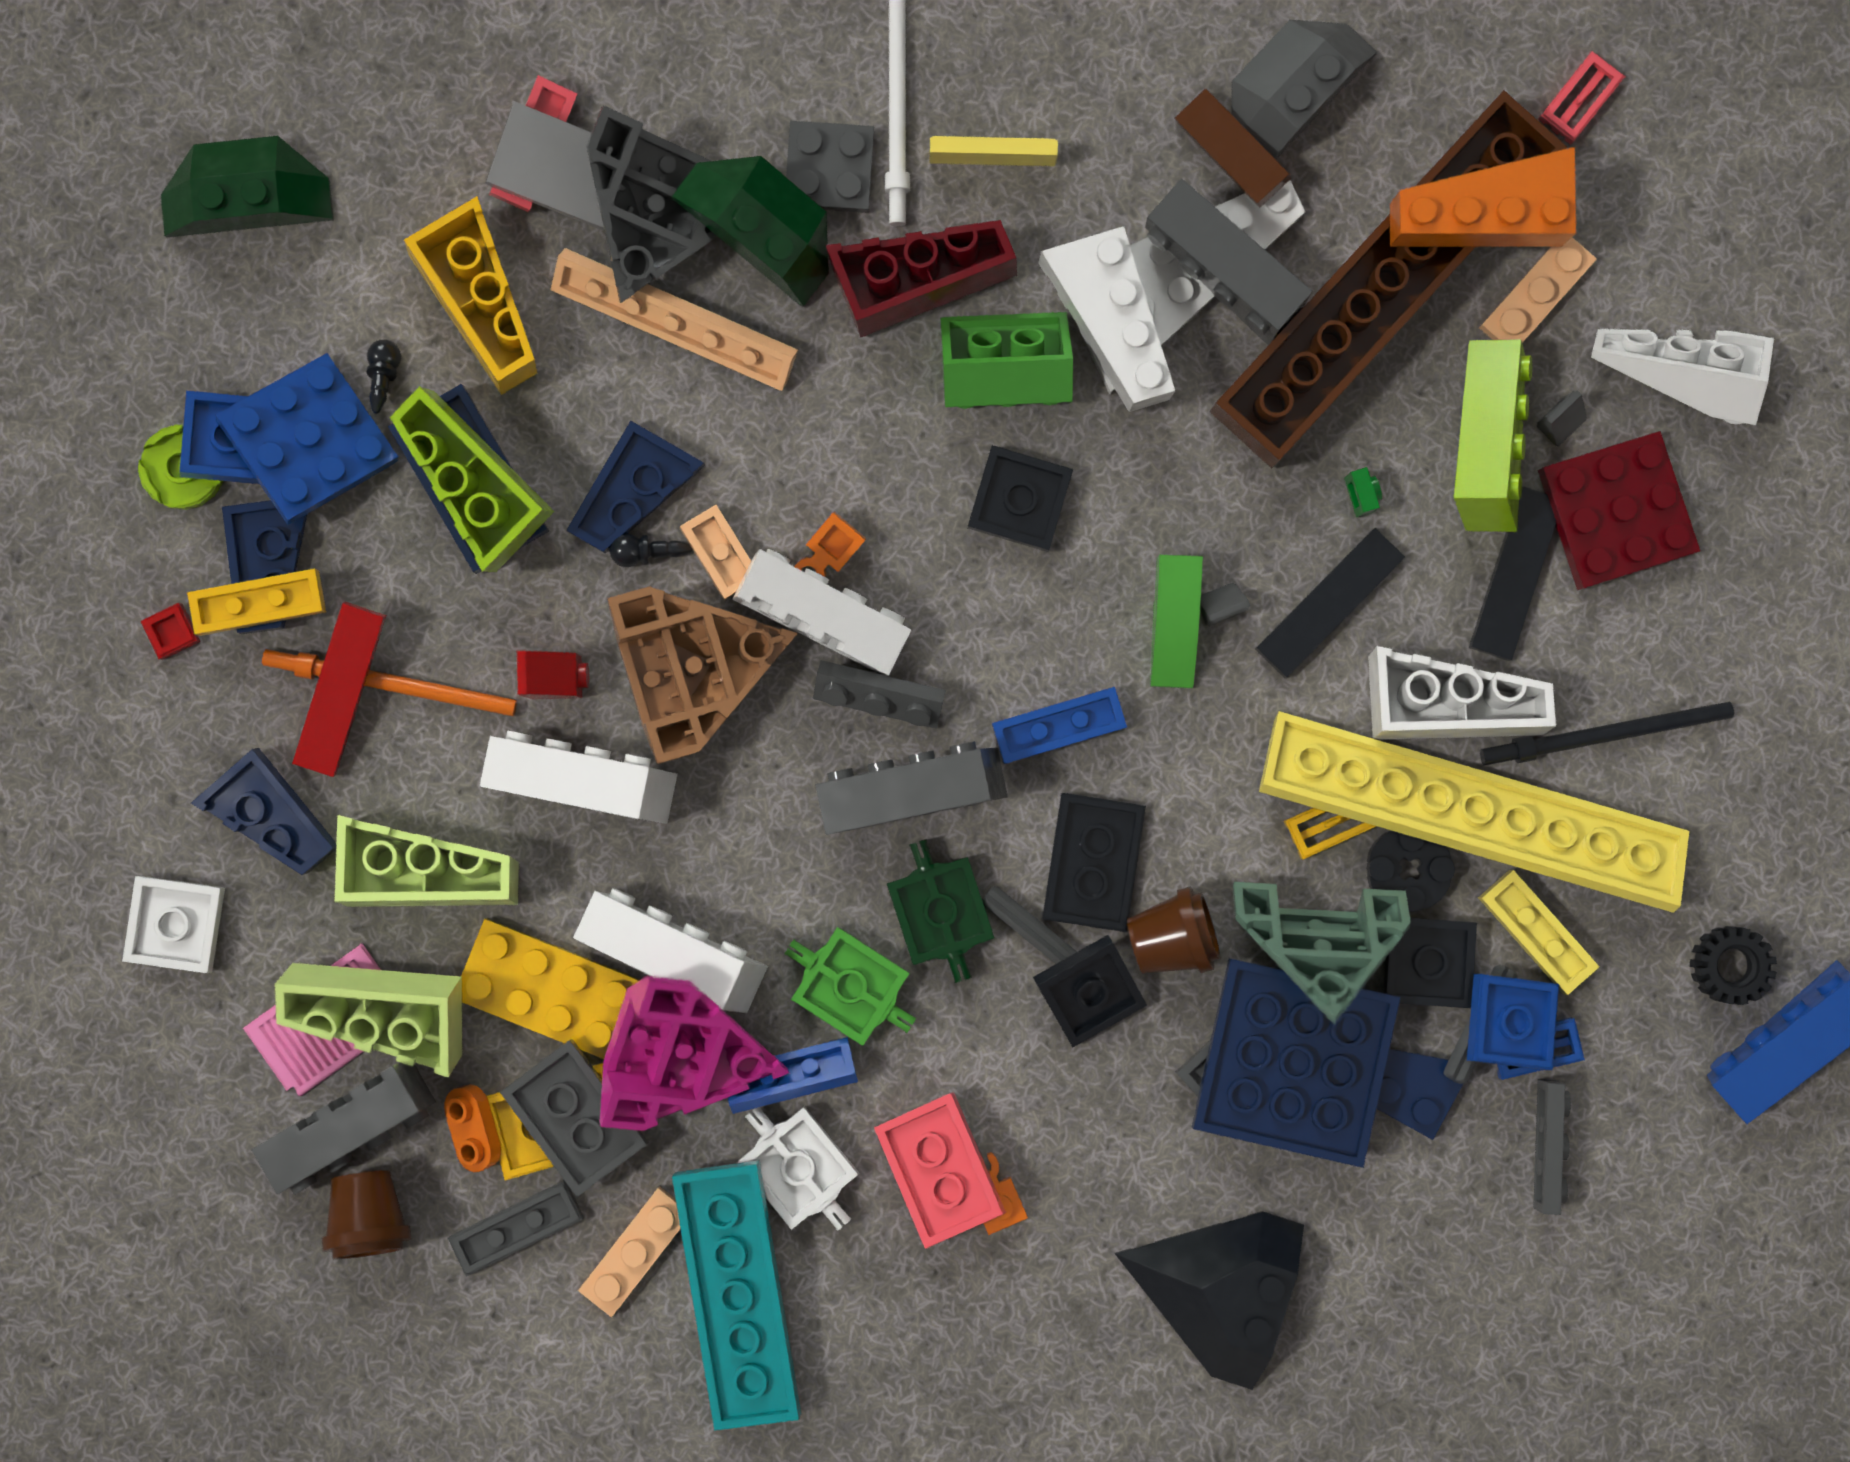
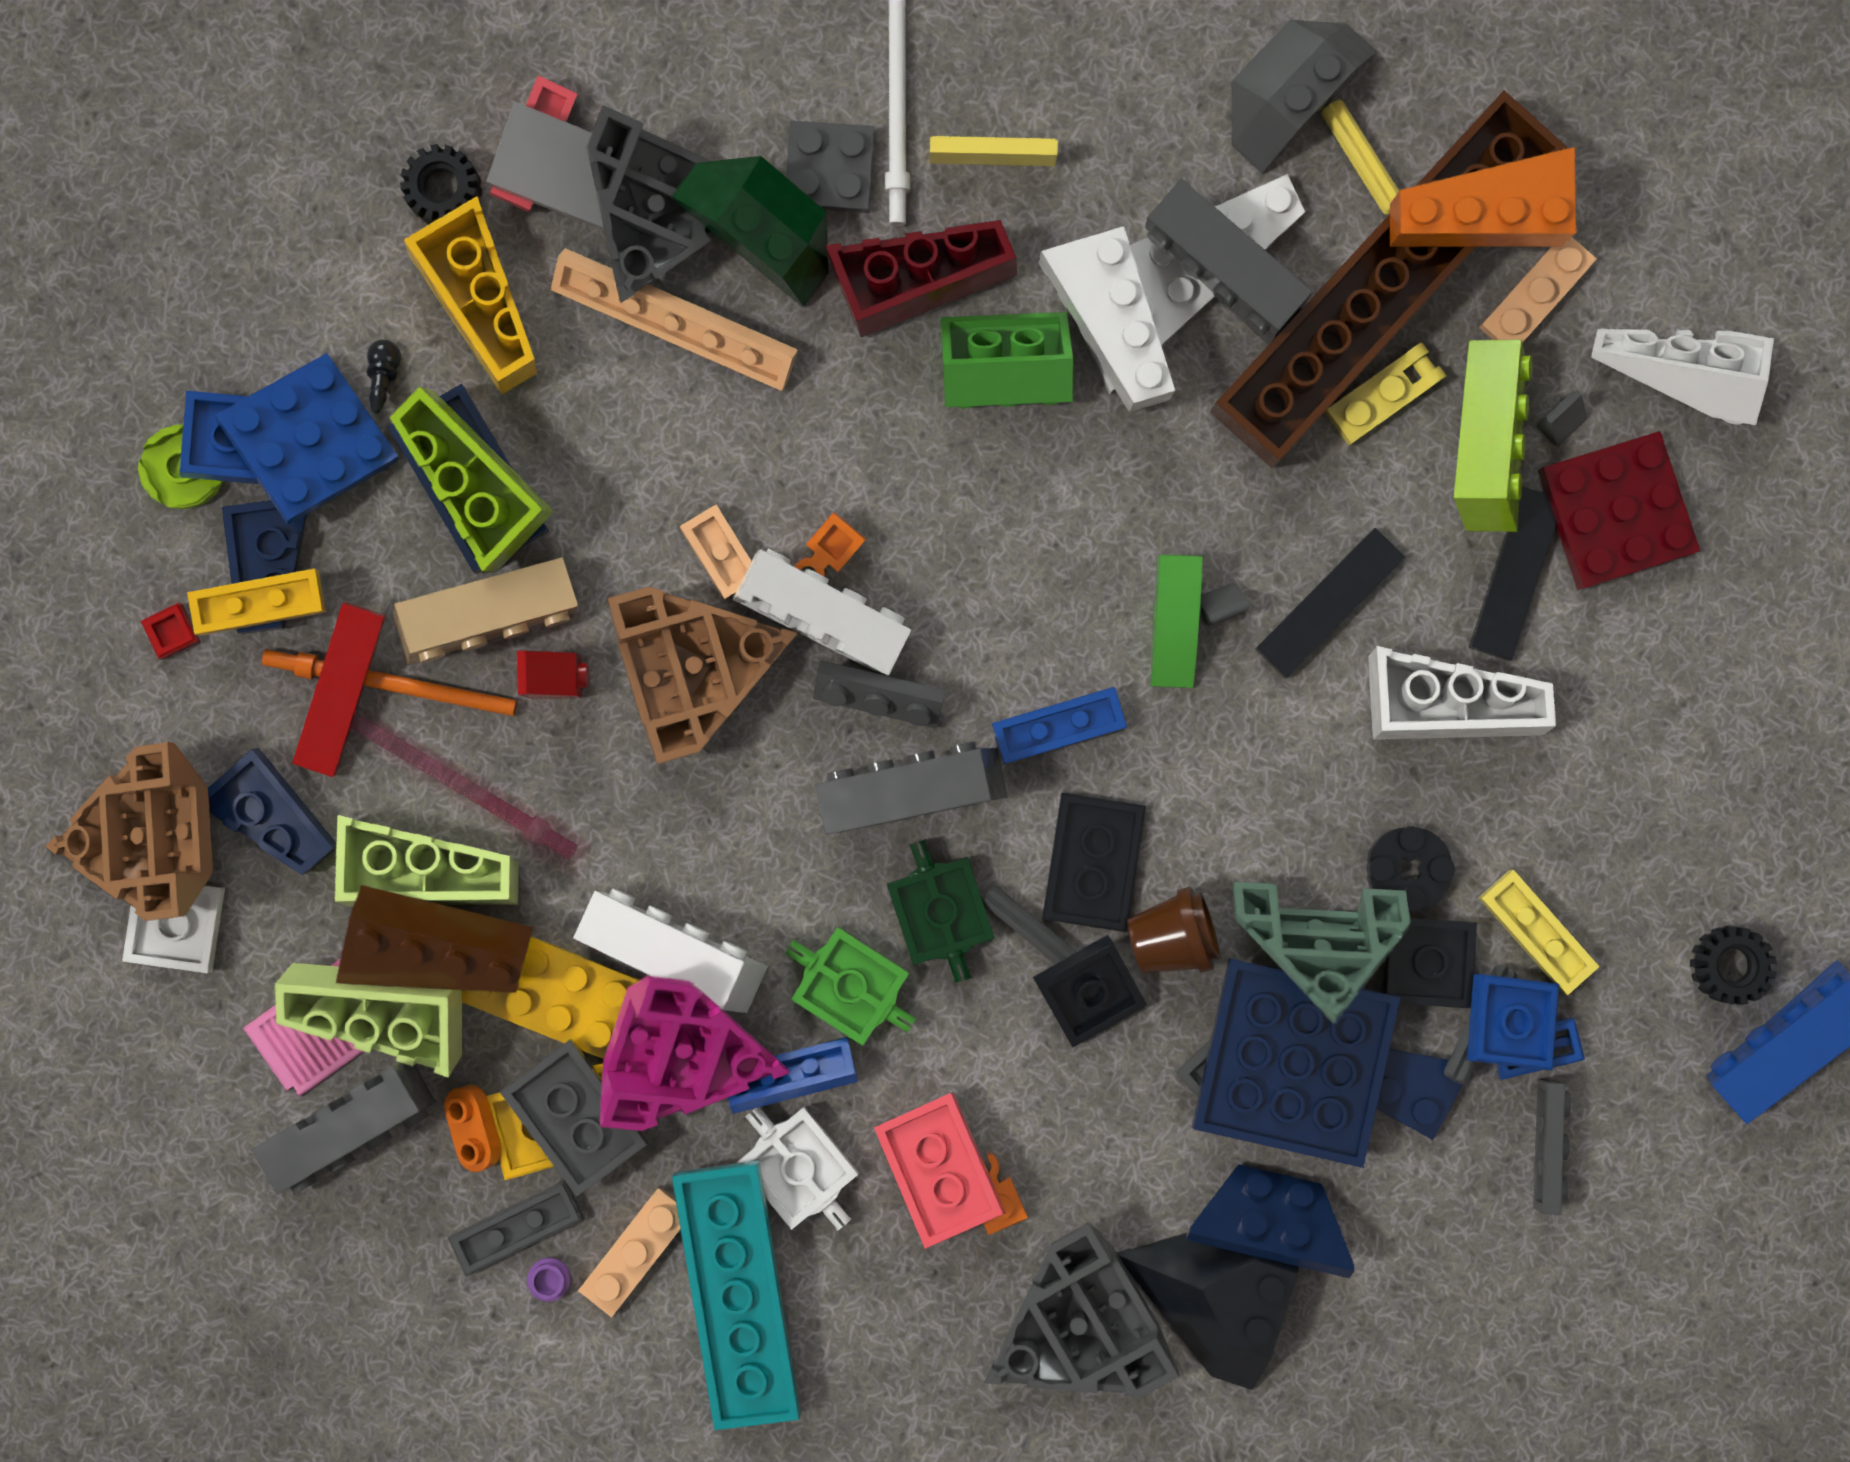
dark green wedge [161,136,334,238] -> none
reddish brown piece [321,1170,412,1260] -> none
white wedge [480,731,677,824] -> none
dark blue wing [566,421,705,553] -> none
black bar [609,533,693,567] -> none
black plate [967,445,1073,552] -> none
reddish brown tile [1175,88,1292,208] -> none
light yellow plate [1259,711,1689,913] -> none
yellow tile [1284,808,1376,860] -> none
green plate [1344,467,1382,518] -> none
black bar [1480,702,1734,766] -> none
coral tile [1538,51,1625,145] -> none
none -> medium nougat wedge [45,742,213,921]
none -> reddish brown wedge [336,885,533,993]
none -> clear pink bar [351,715,578,860]
none -> tan wedge [393,557,578,665]
none -> black tyre [400,144,482,224]
none -> medium lavender plate [527,1257,571,1302]
none -> dark grey wedge [984,1222,1179,1397]
none -> dark blue wing [1186,1164,1355,1278]
none -> light yellow axle [1322,99,1399,215]
none -> light yellow plate [1325,342,1447,446]

